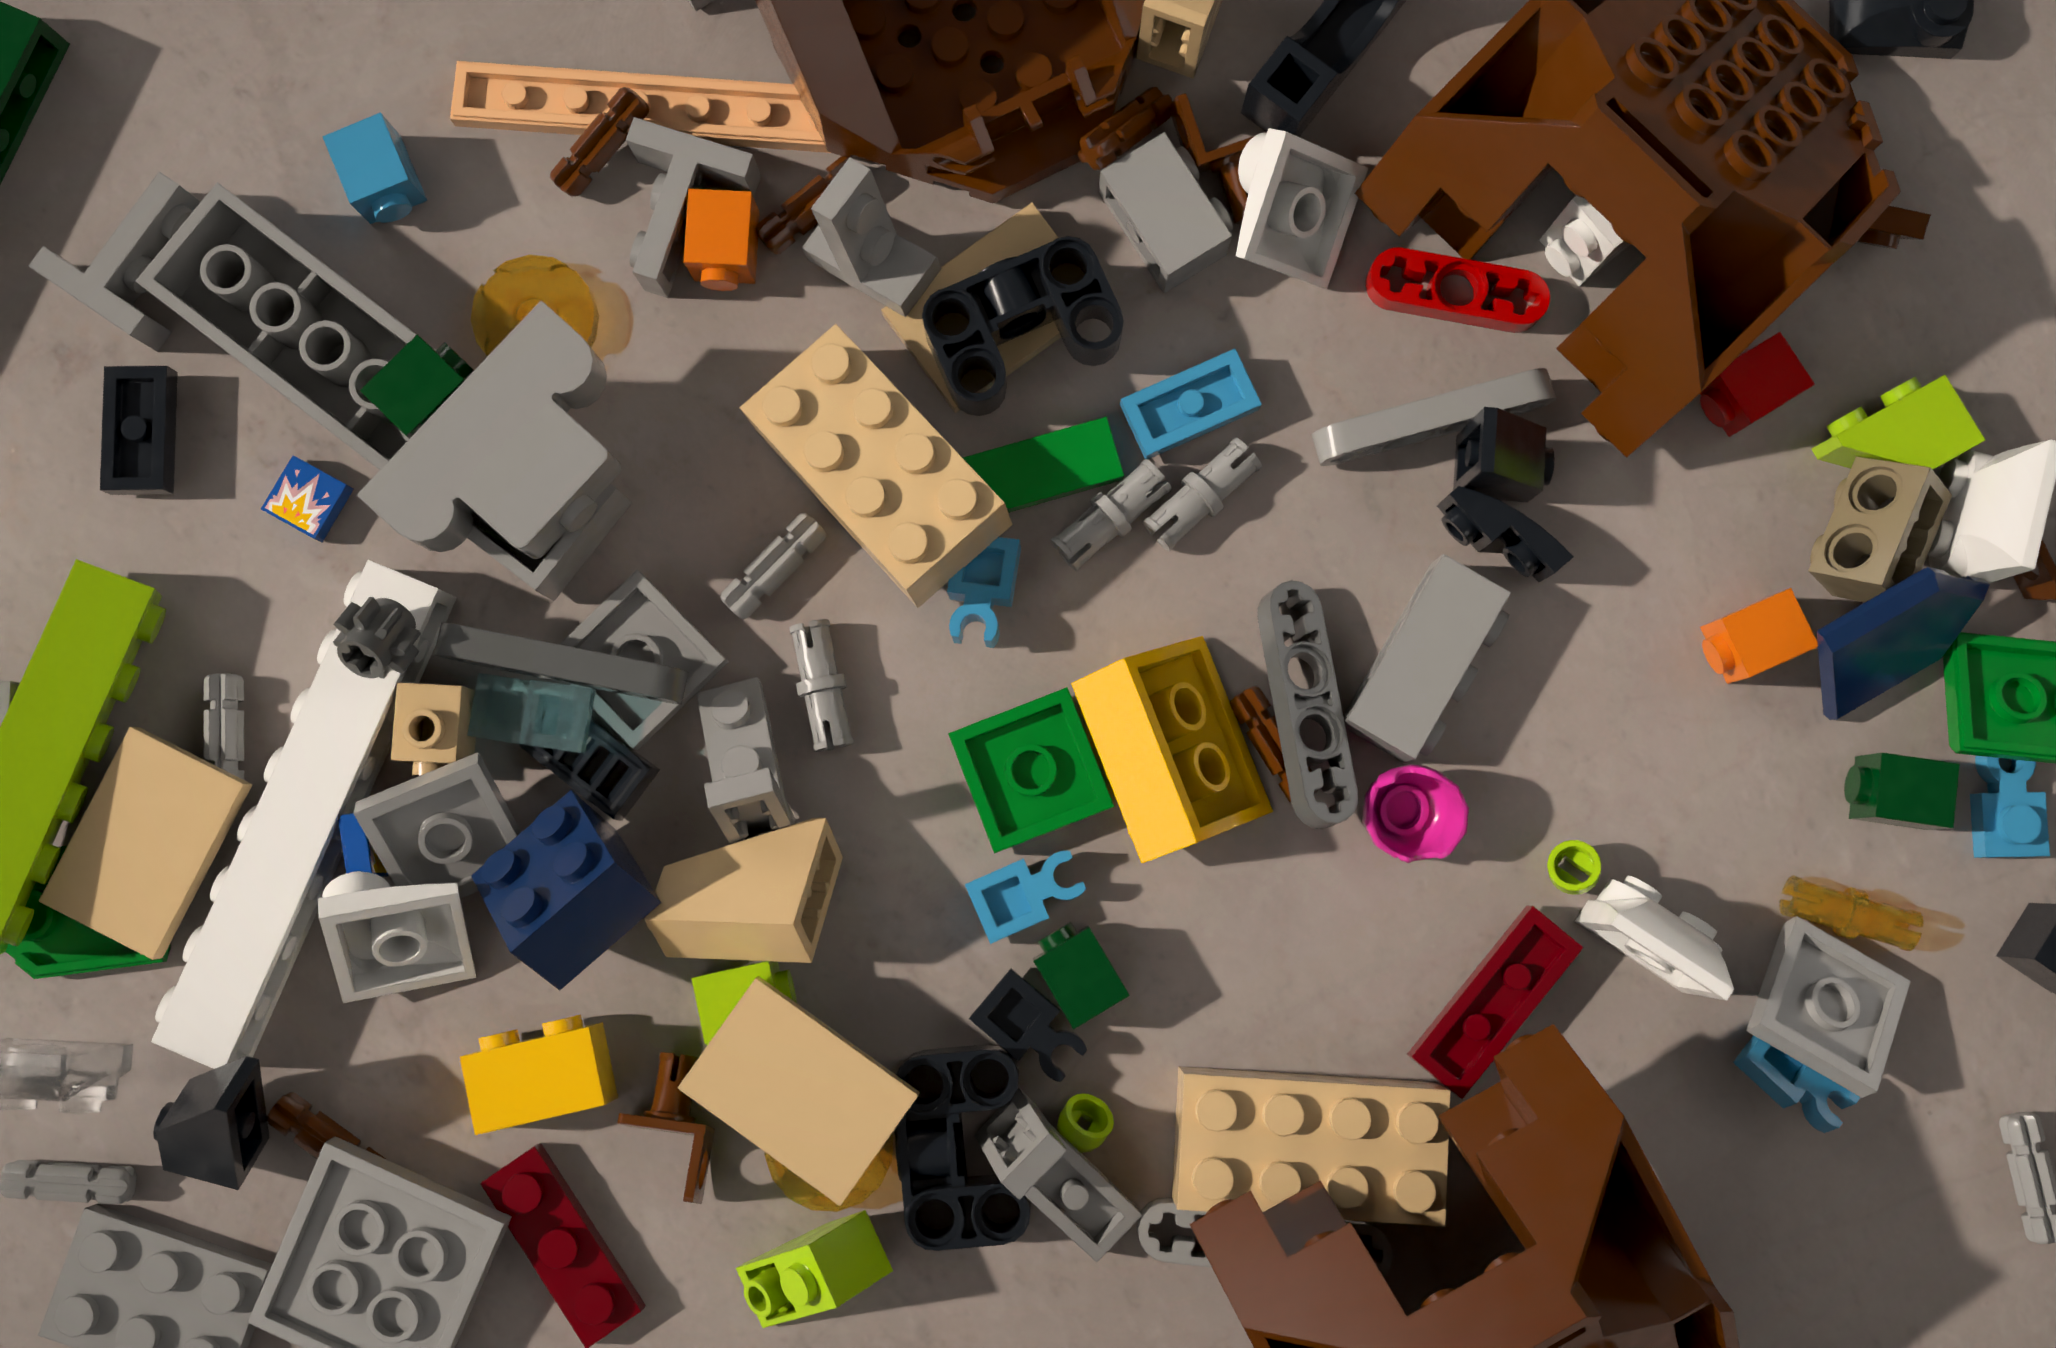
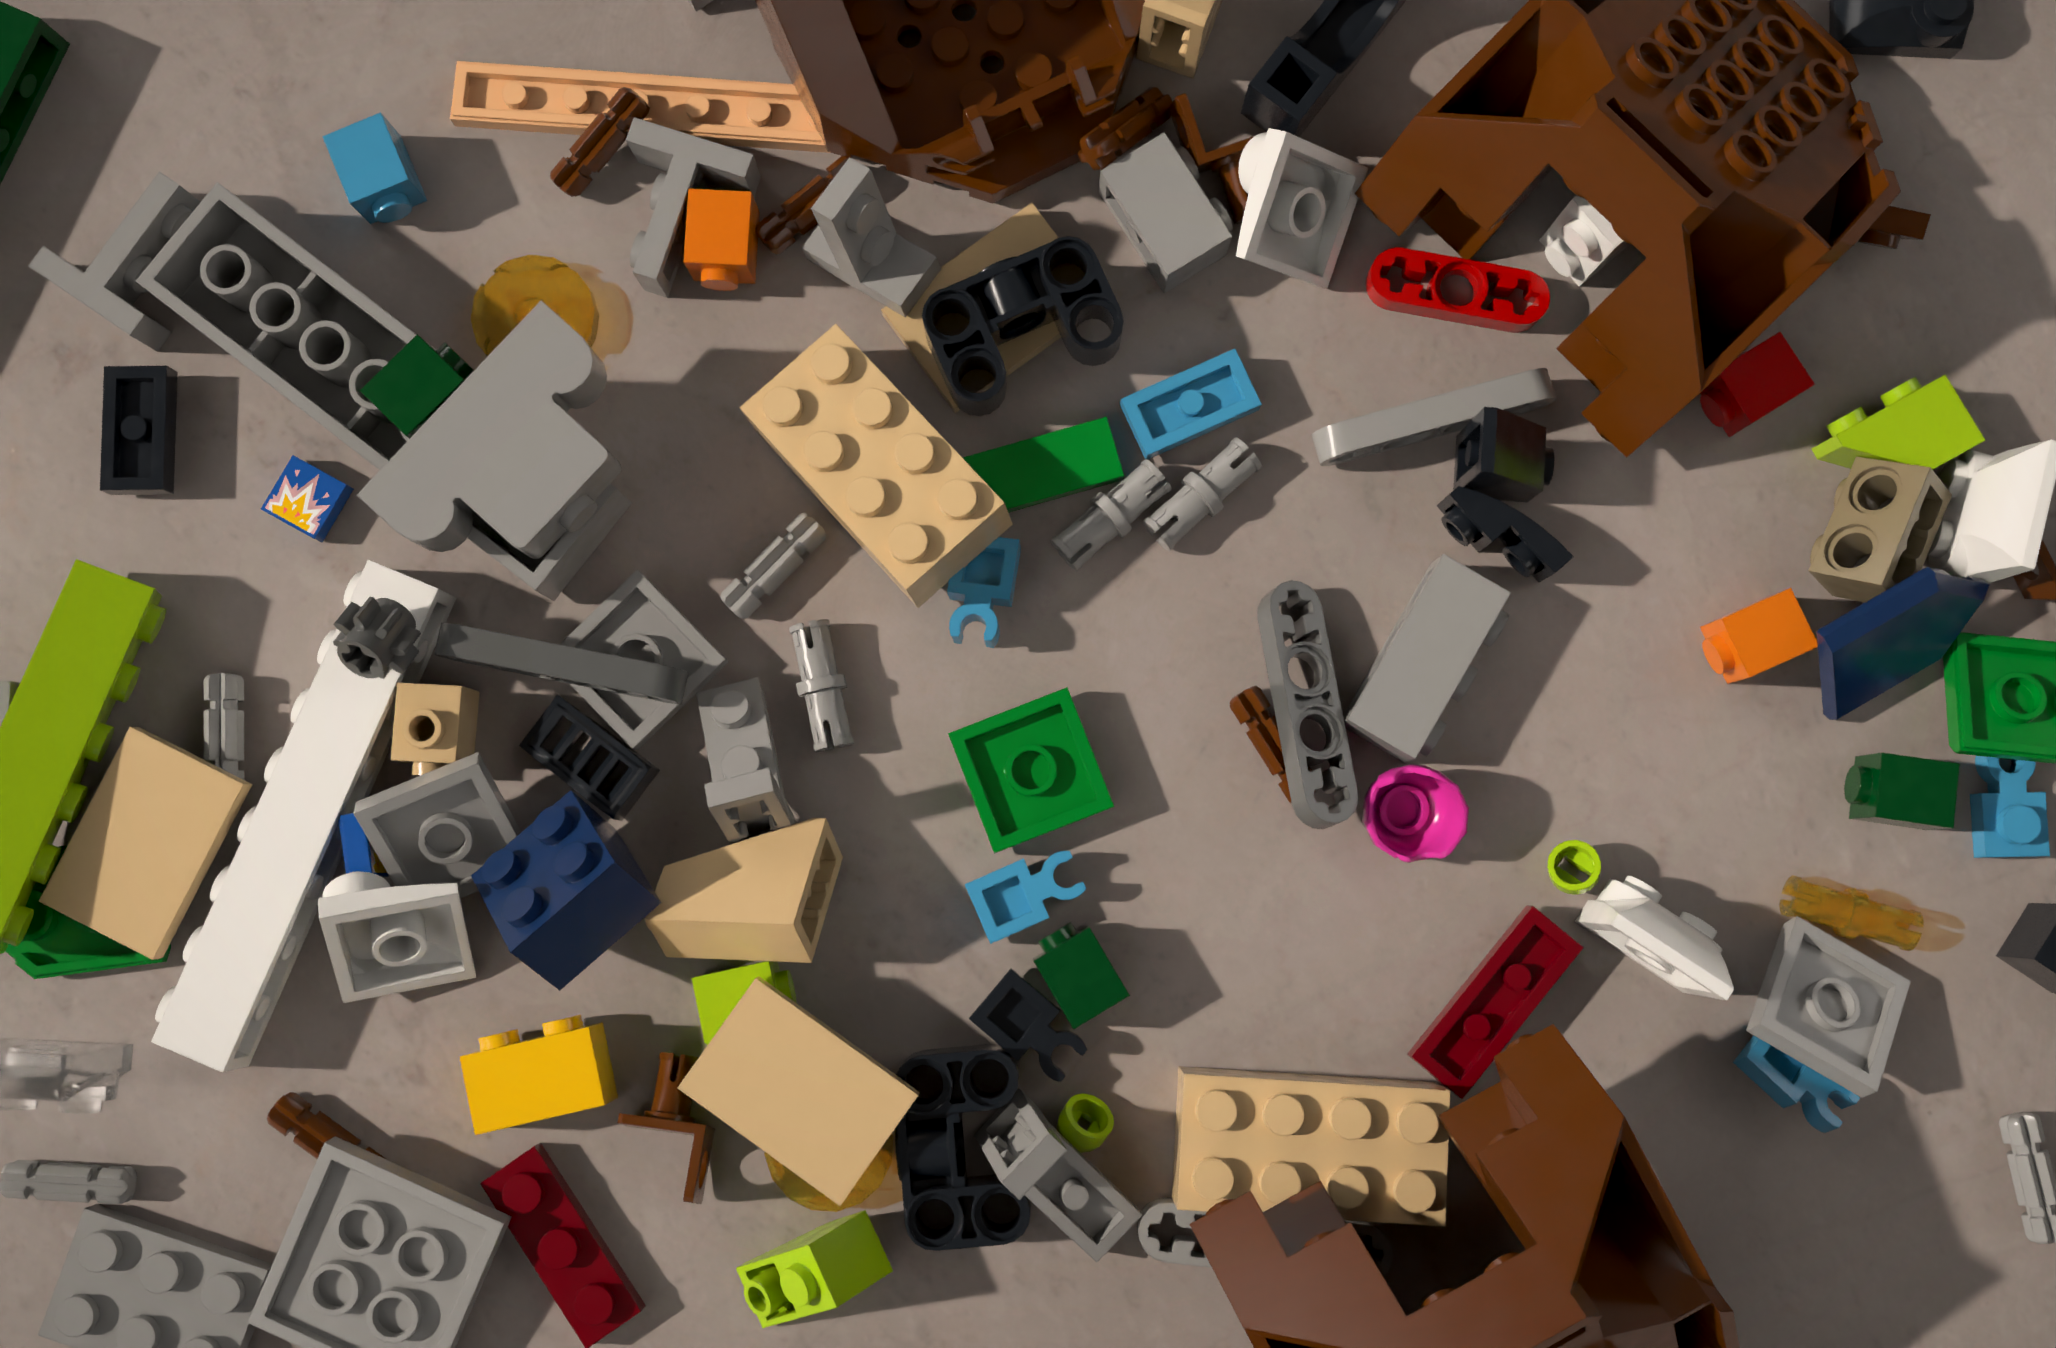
black slope [153,1056,270,1190] -> none
clear light blue slope [467,673,596,754] -> none
yellow slope [1071,636,1273,863] -> none

